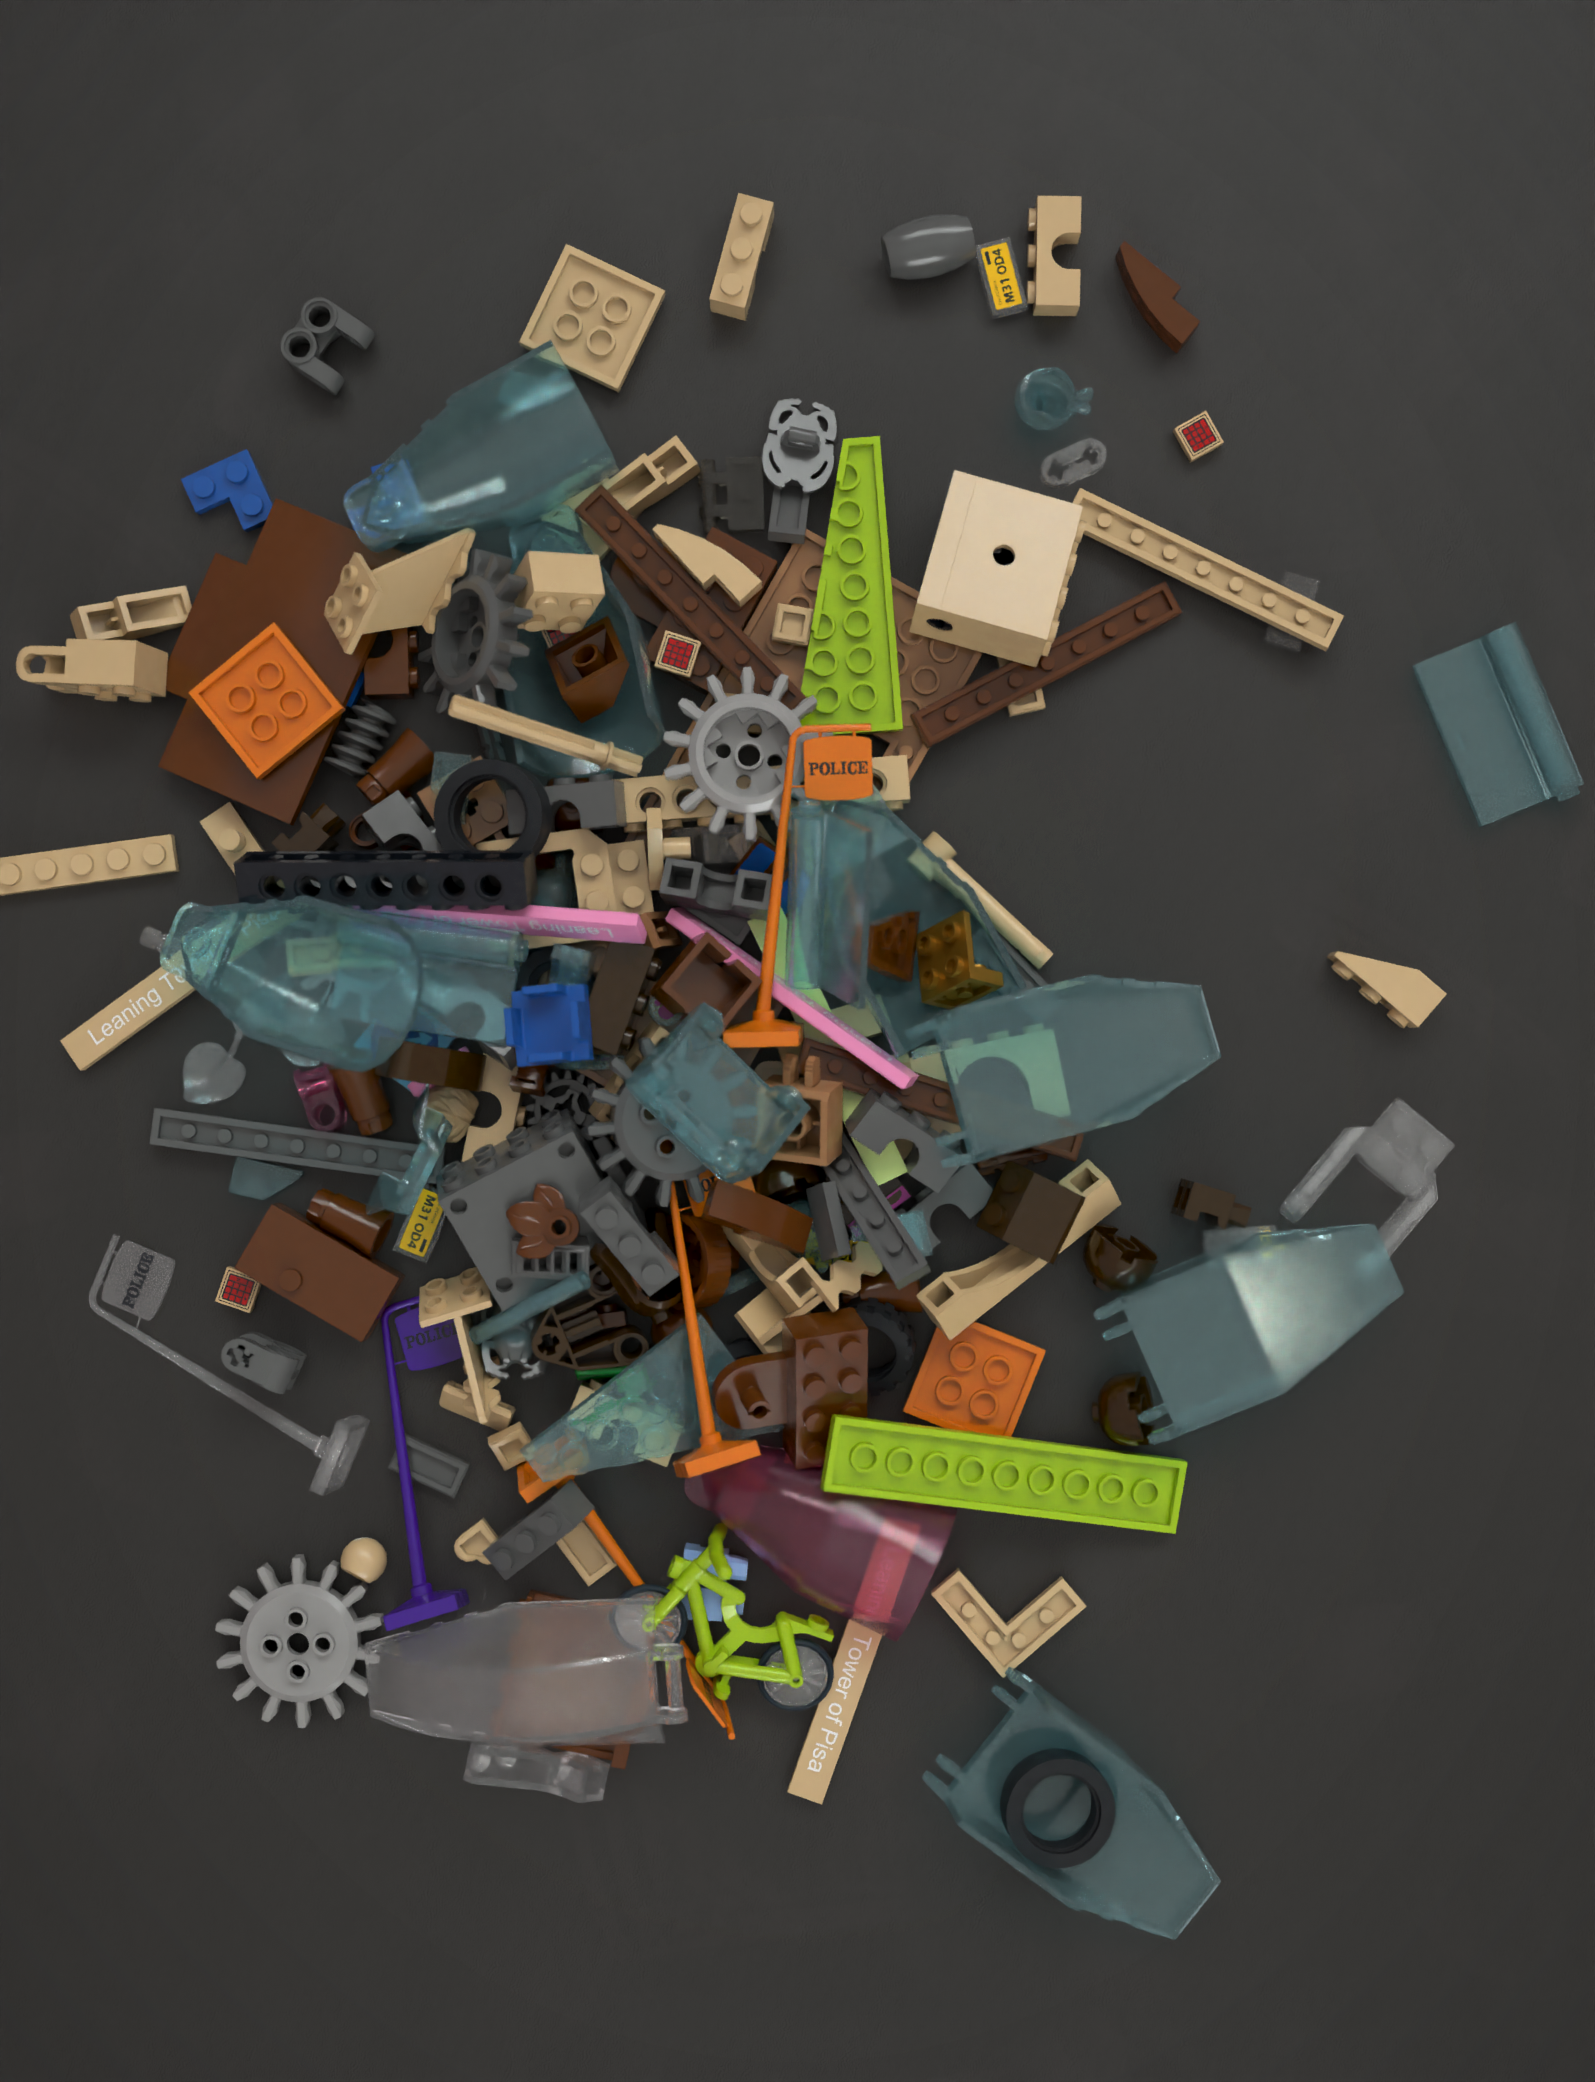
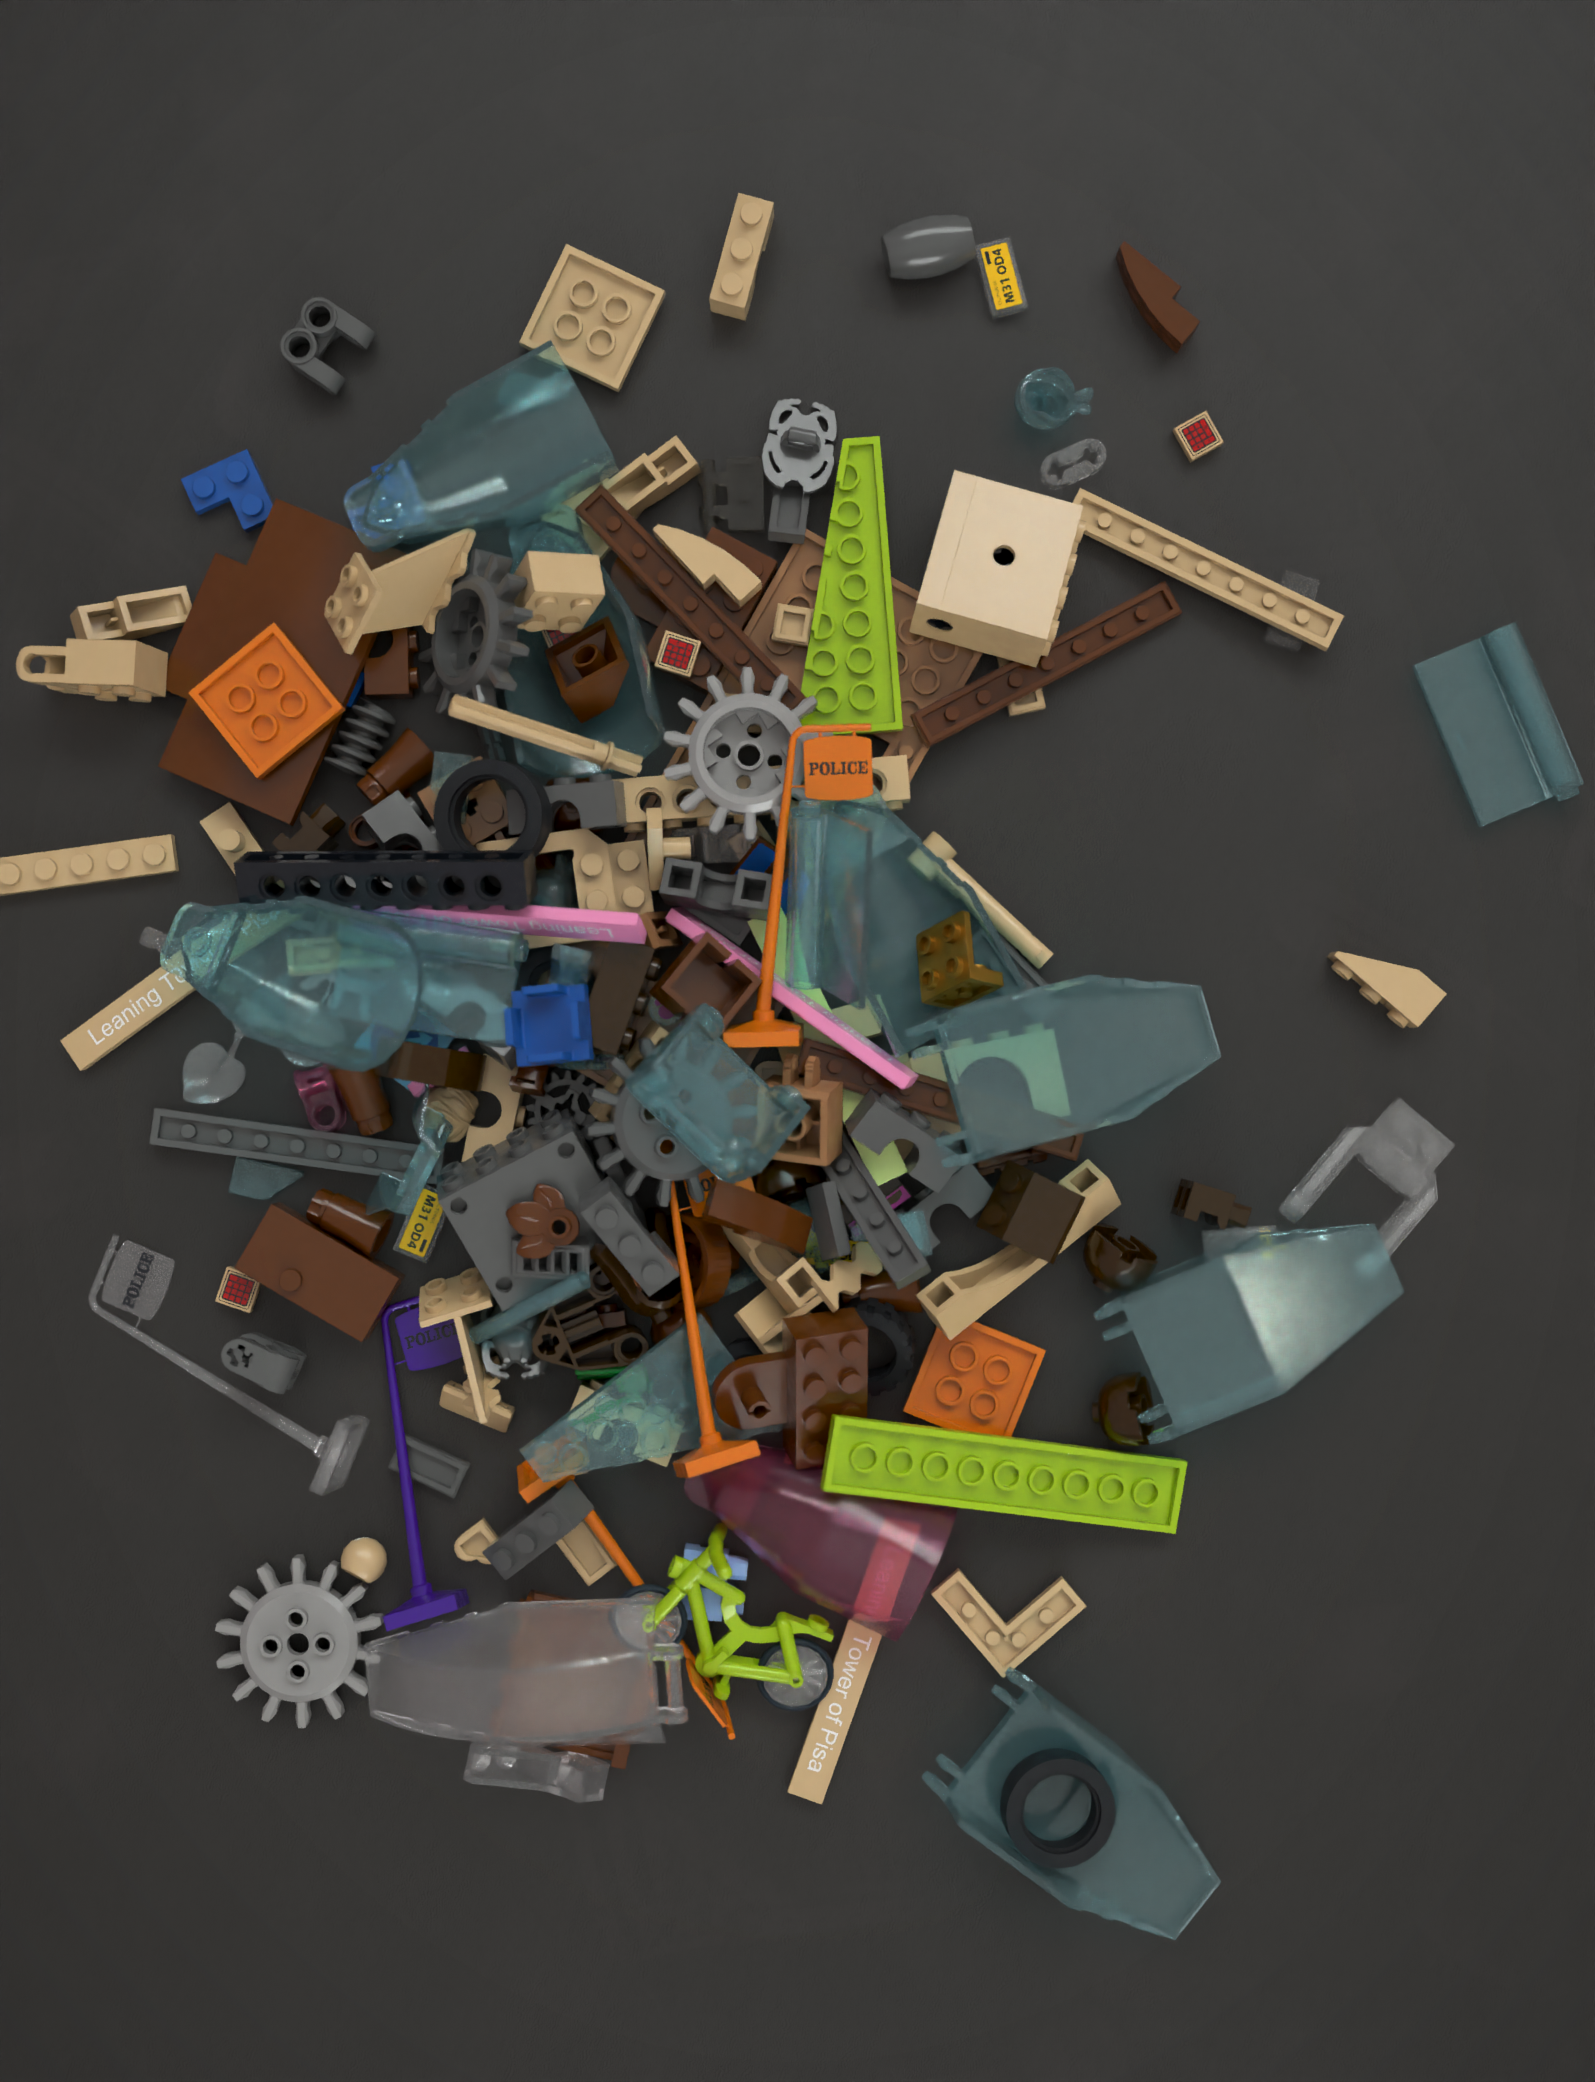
tan tile [487,1422,538,1471] -> none
reddish brown wing [854,910,920,983] -> none
tan arch [1026,196,1082,316] -> none

